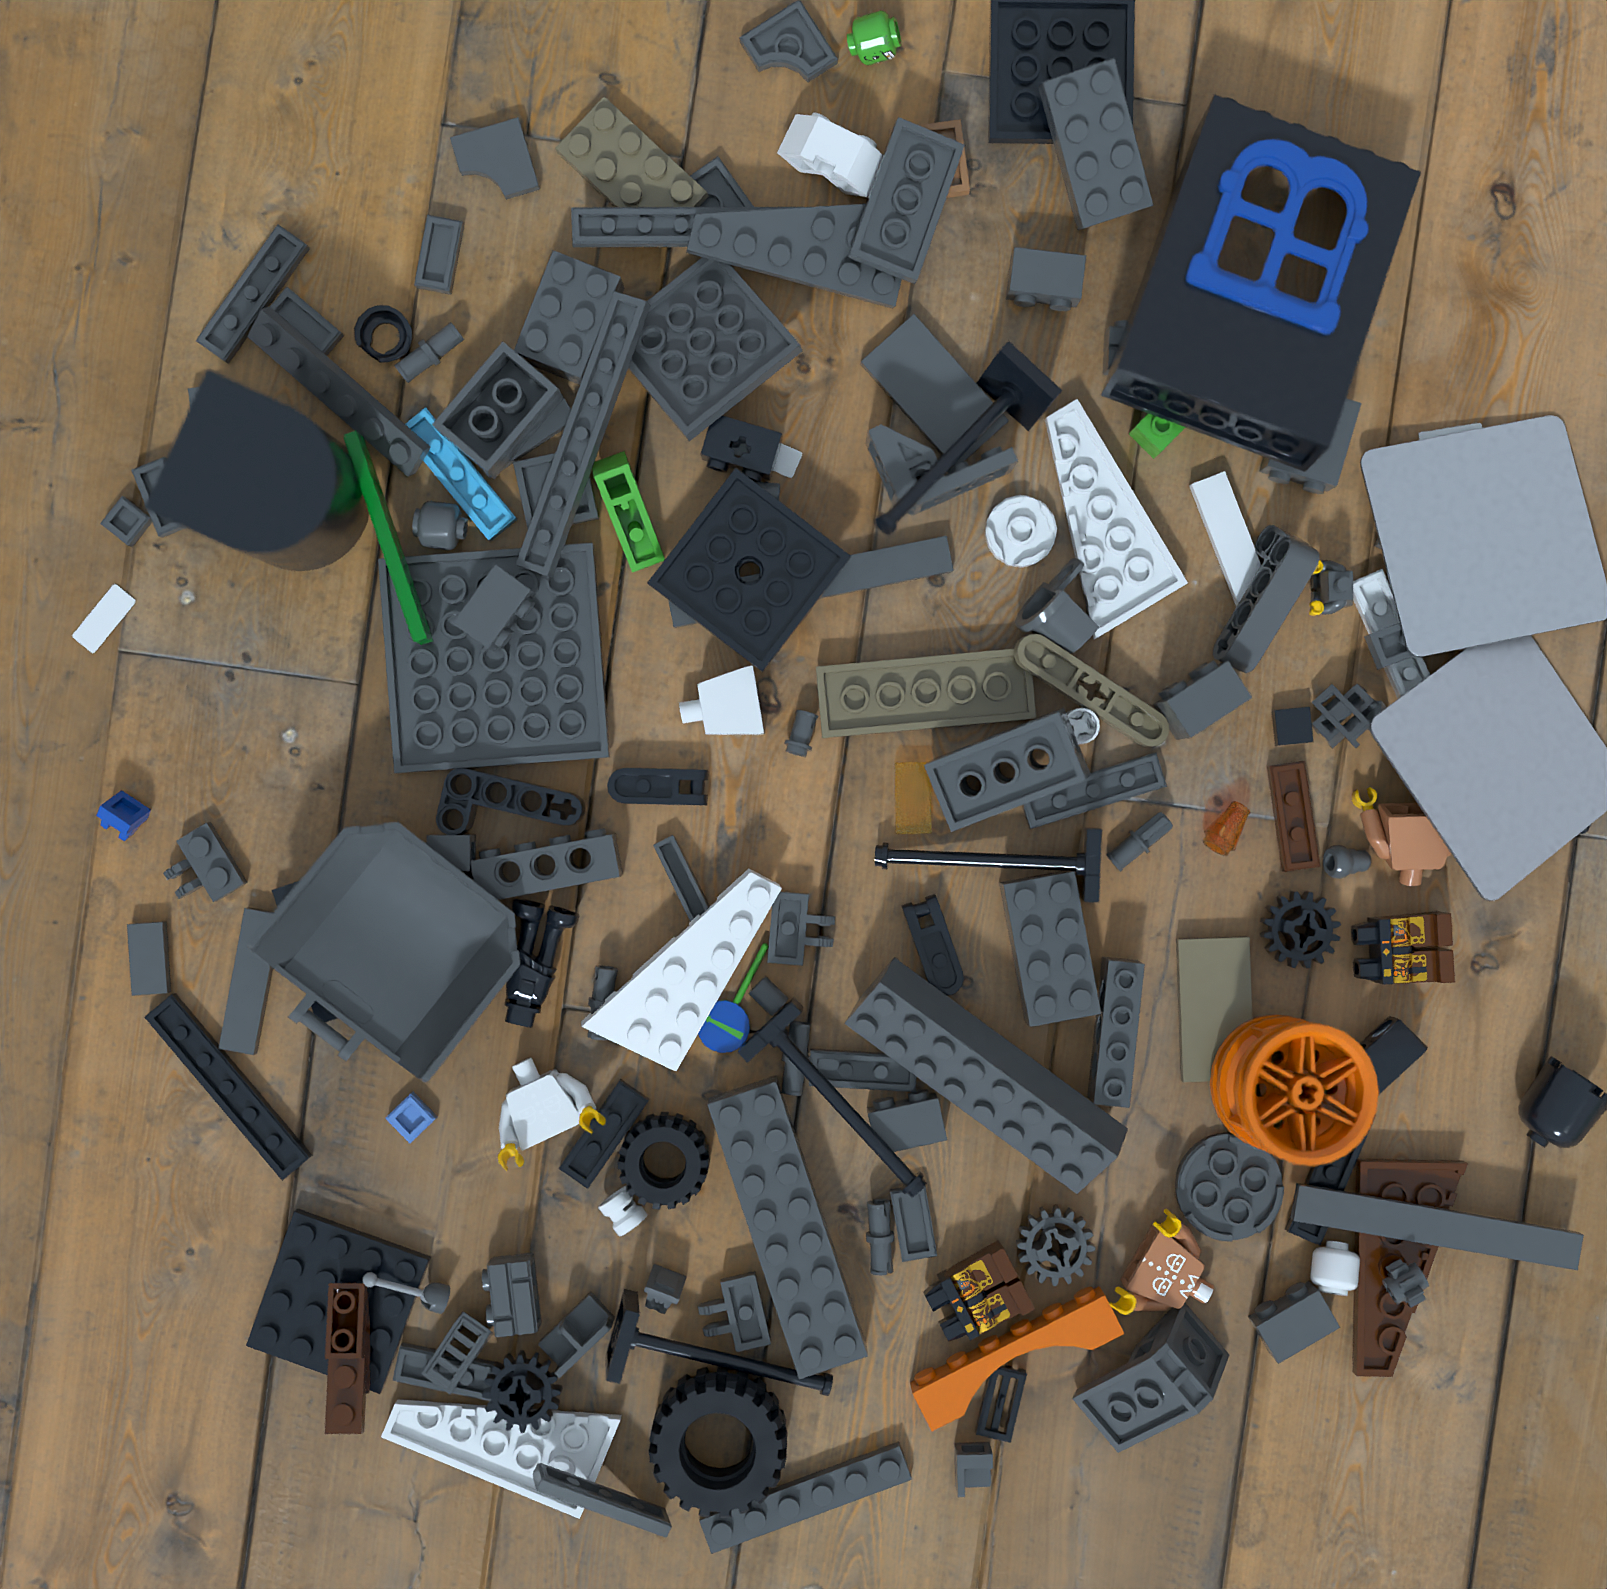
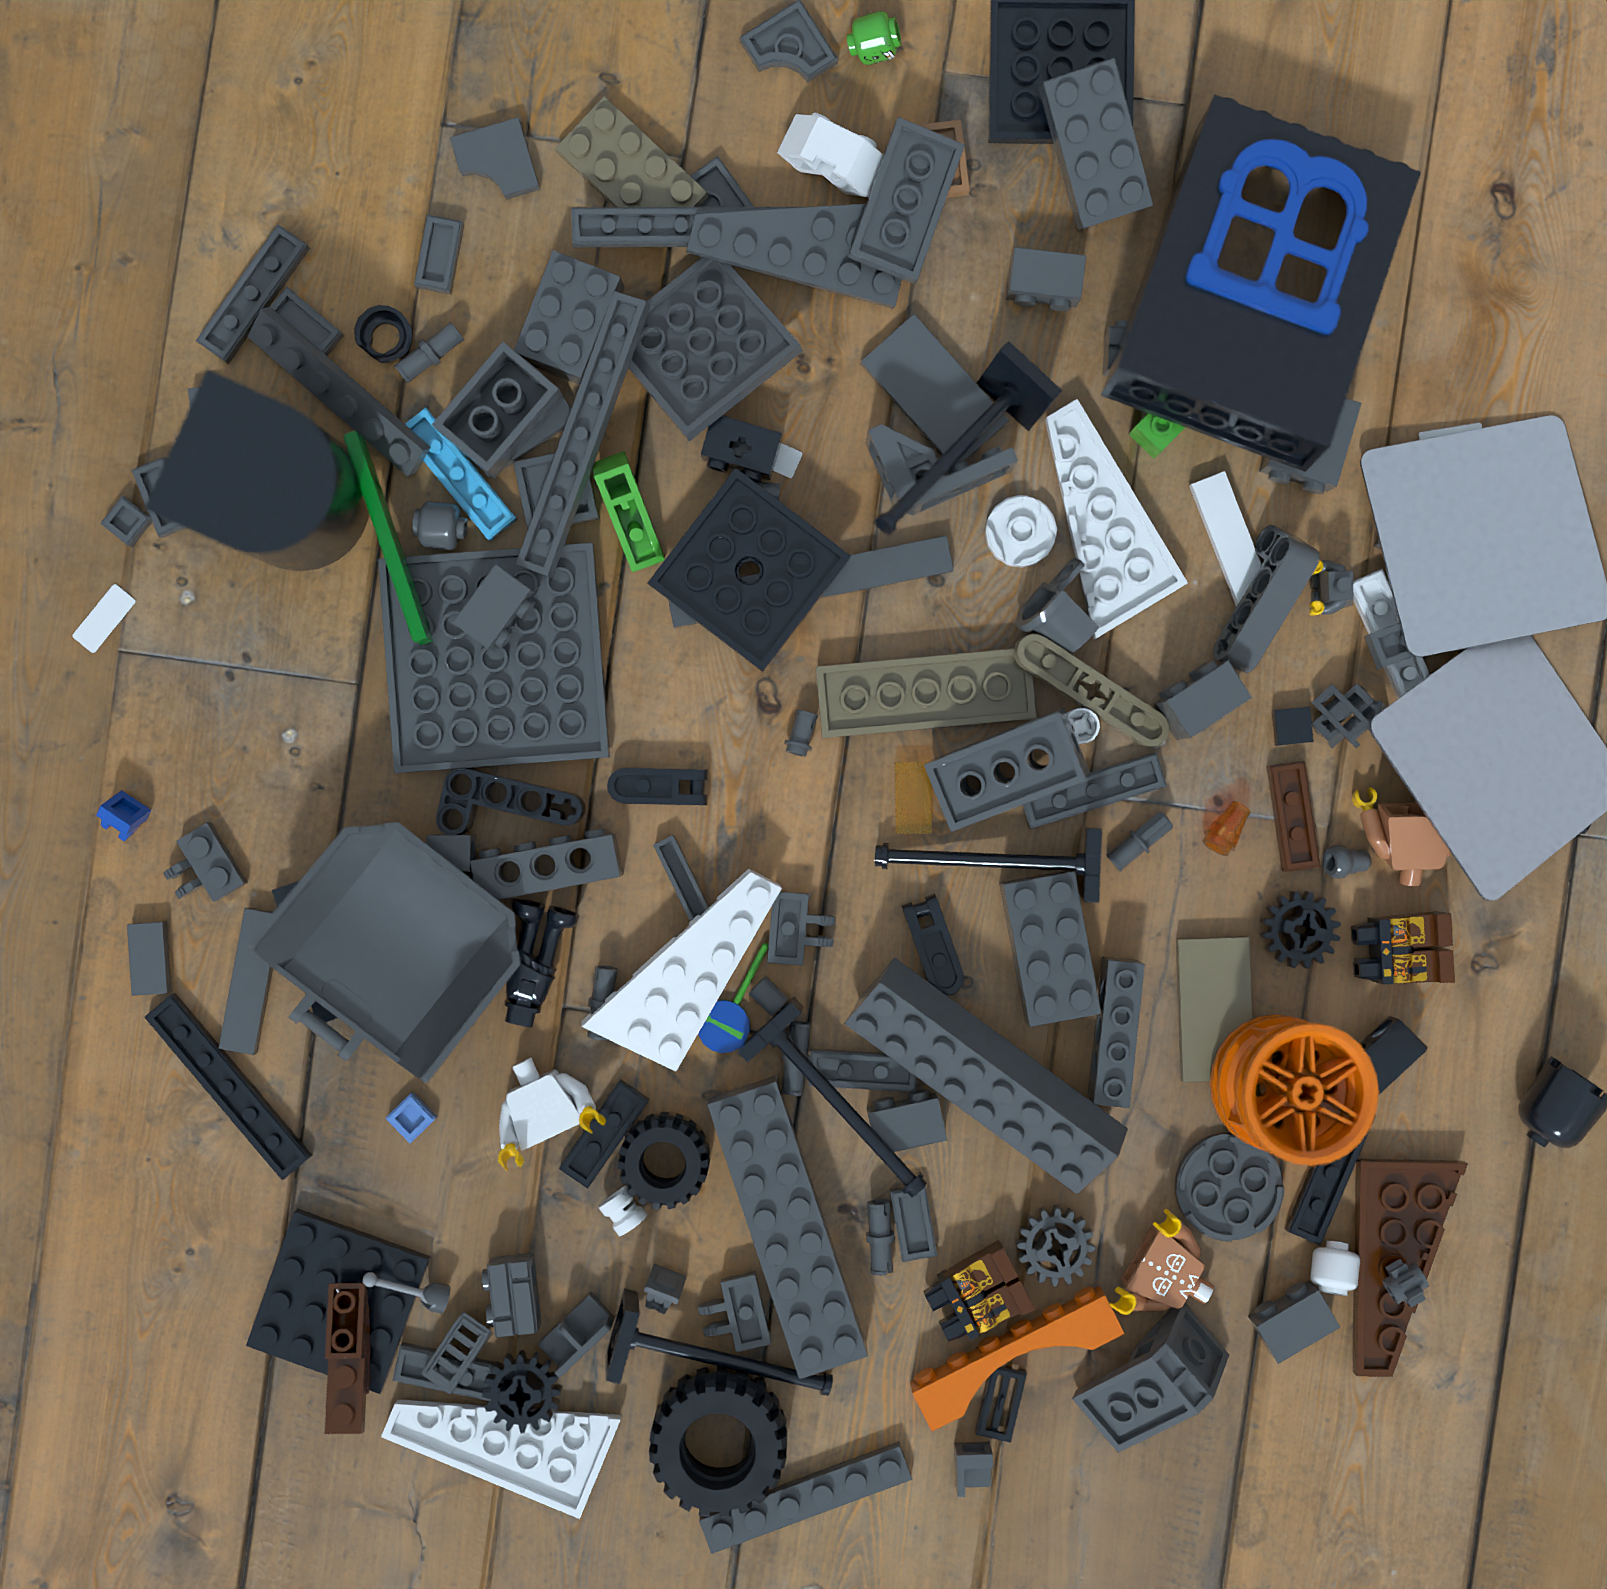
dark grey tile [532,1463,672,1538] -> none
white torso [679,665,765,735] -> none
dark grey tile [1290,1183,1584,1270] -> none

